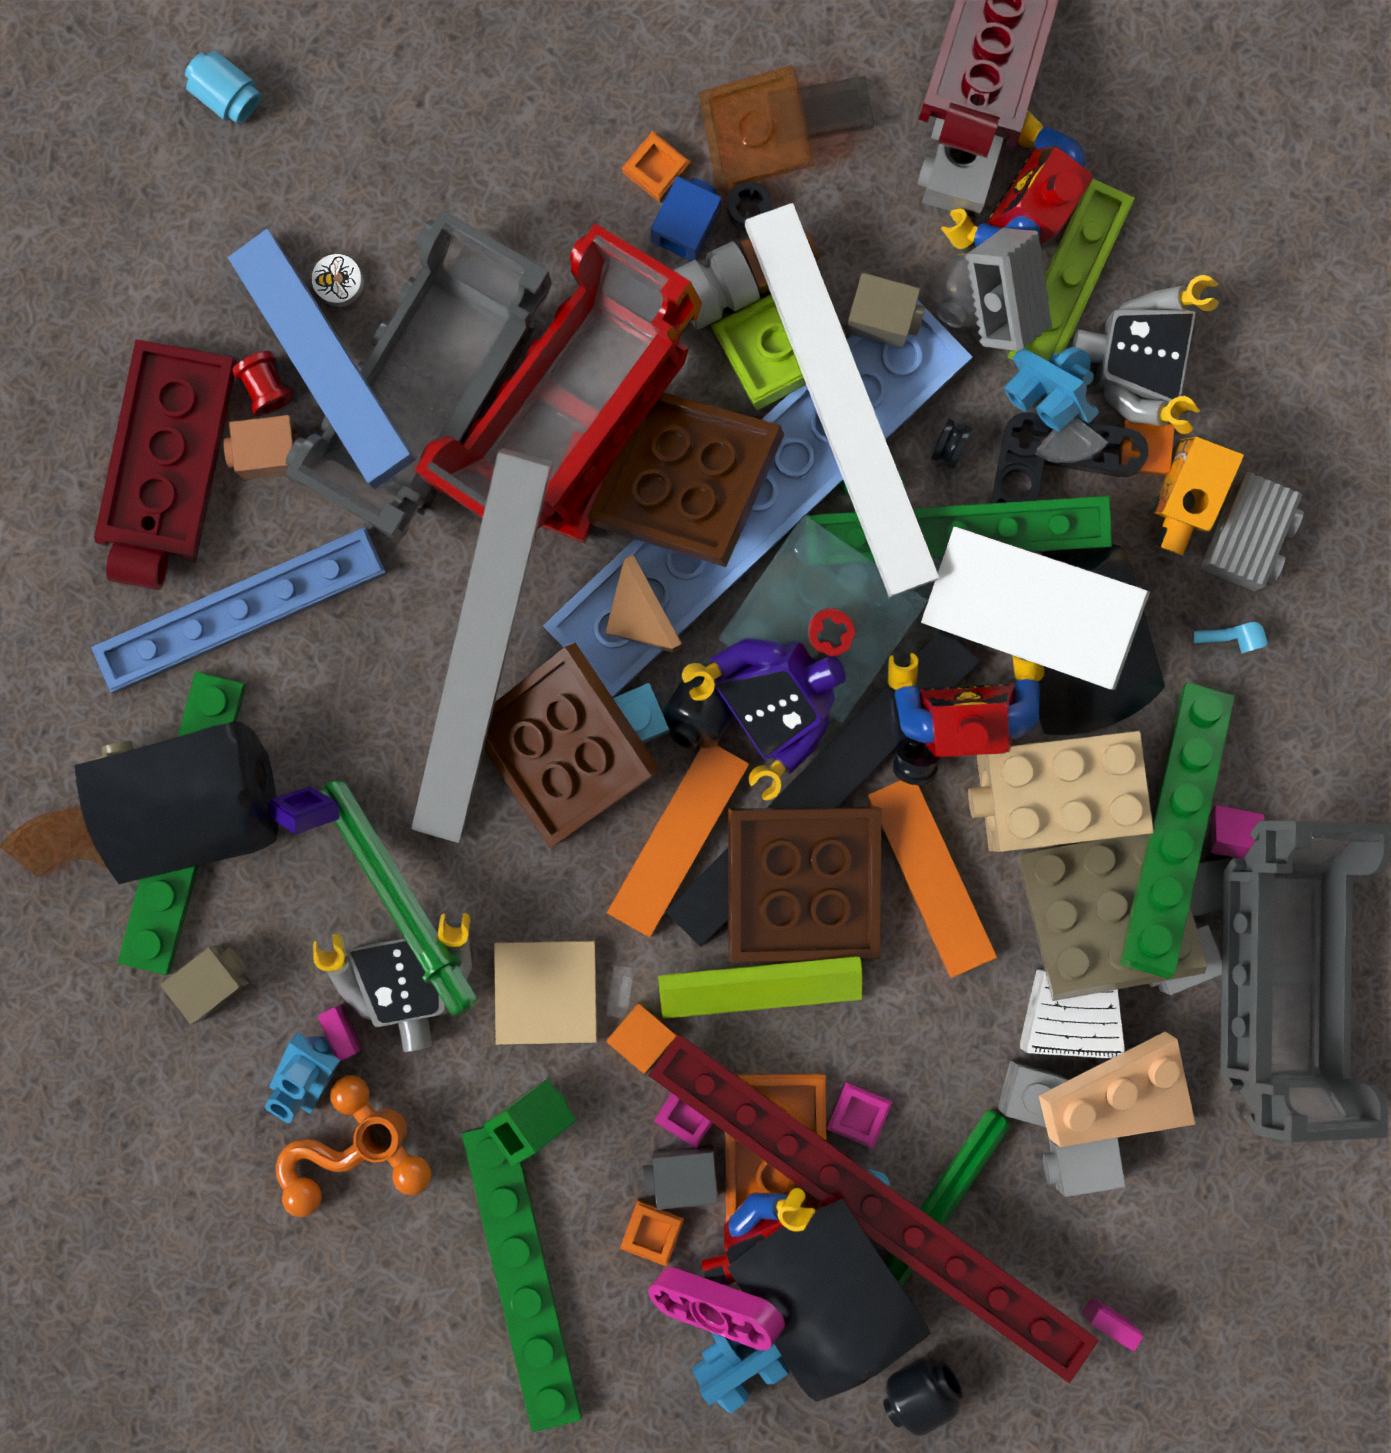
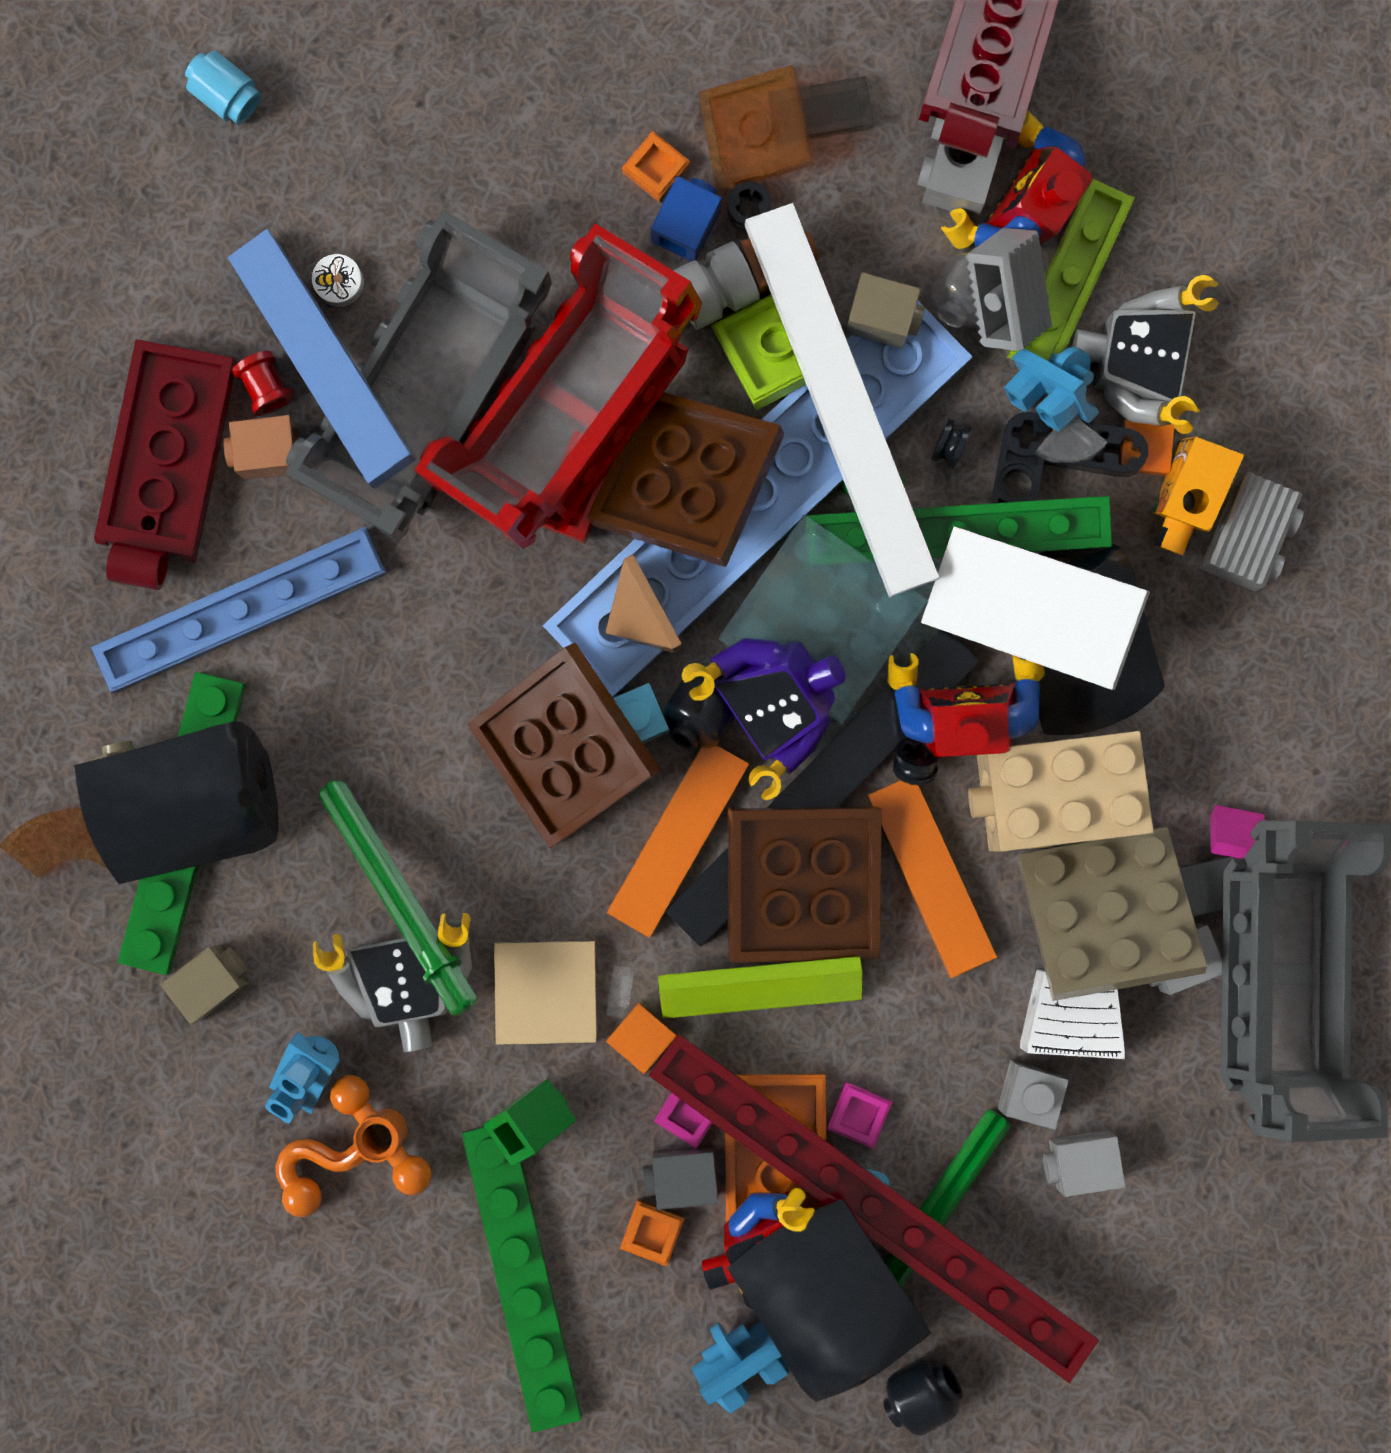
dark purple tile [268,786,340,834] -> none
dark pink tile [318,1003,363,1061] -> none
light grey tile [411,448,553,843] -> none
dark pink beam [648,1267,785,1351] -> none
red bush [808,608,855,656] -> none
light nougat wing [1039,1032,1195,1147] -> none
dark pink tile [1081,1298,1144,1352] -> none
green plate [1119,682,1235,979] -> none
medium azure hand [1193,622,1268,653] -> none

